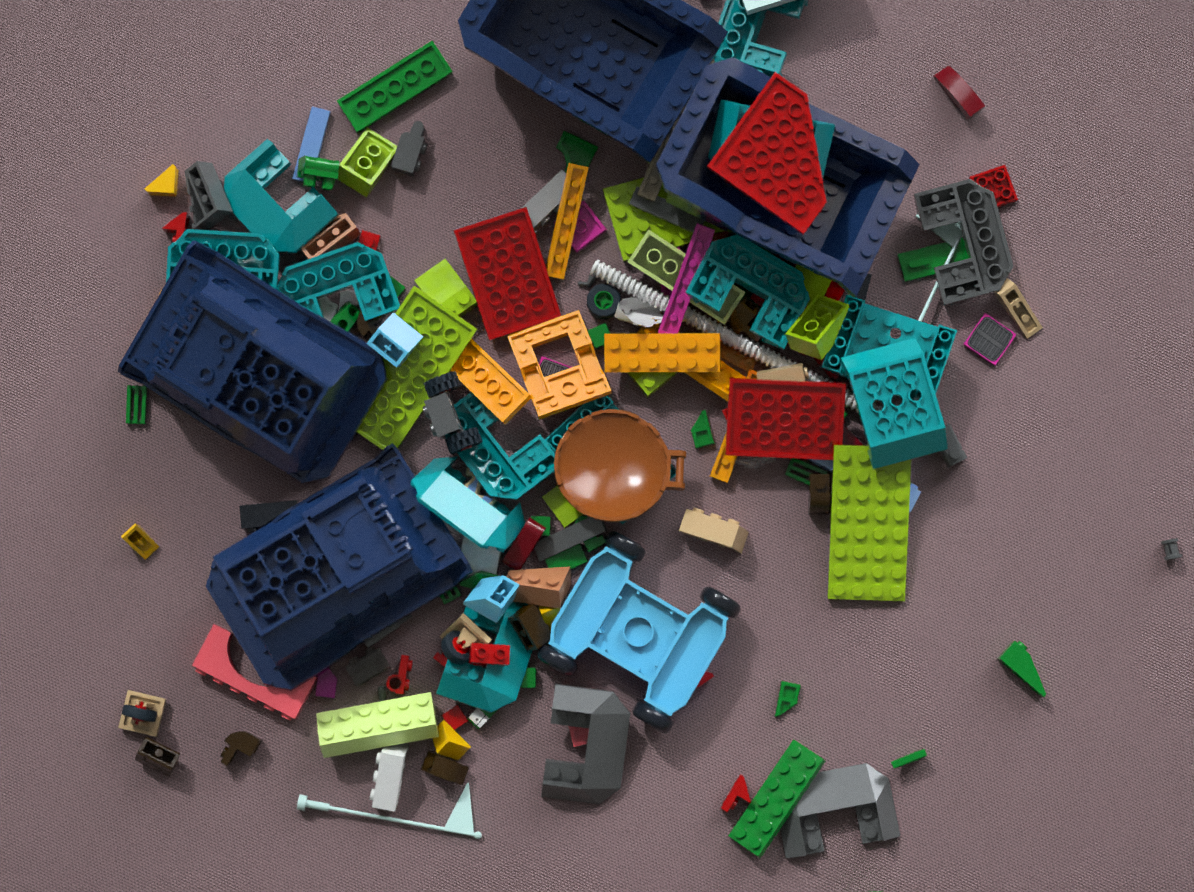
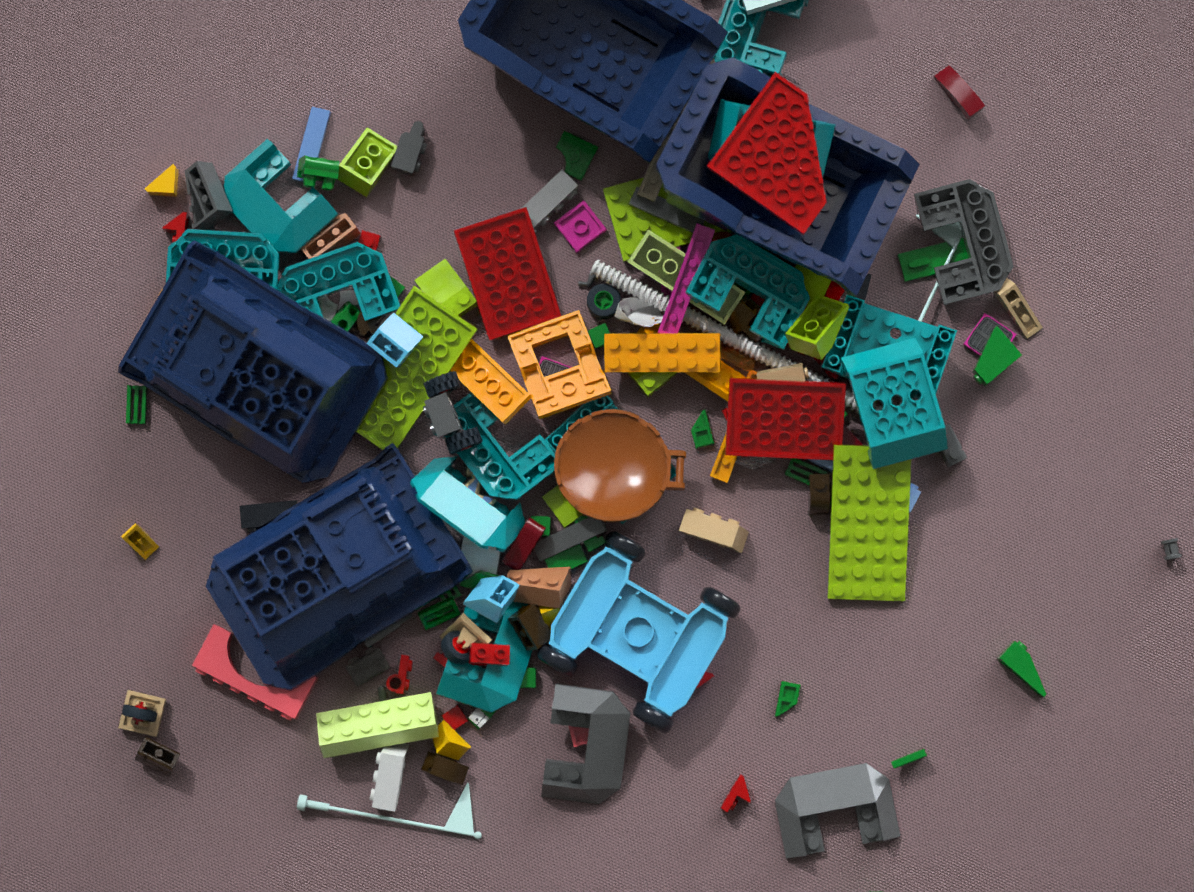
dark brown brick [220,731,262,766] -> none
magenta tile [315,667,338,698] -> none
green plate [337,40,453,134] -> none
light orange plate [546,163,589,279] -> none
green plate [729,739,826,858] -> none
red tile [969,165,1018,207] -> none
none -> green tile [417,596,461,630]
none -> green slope [972,326,1022,387]

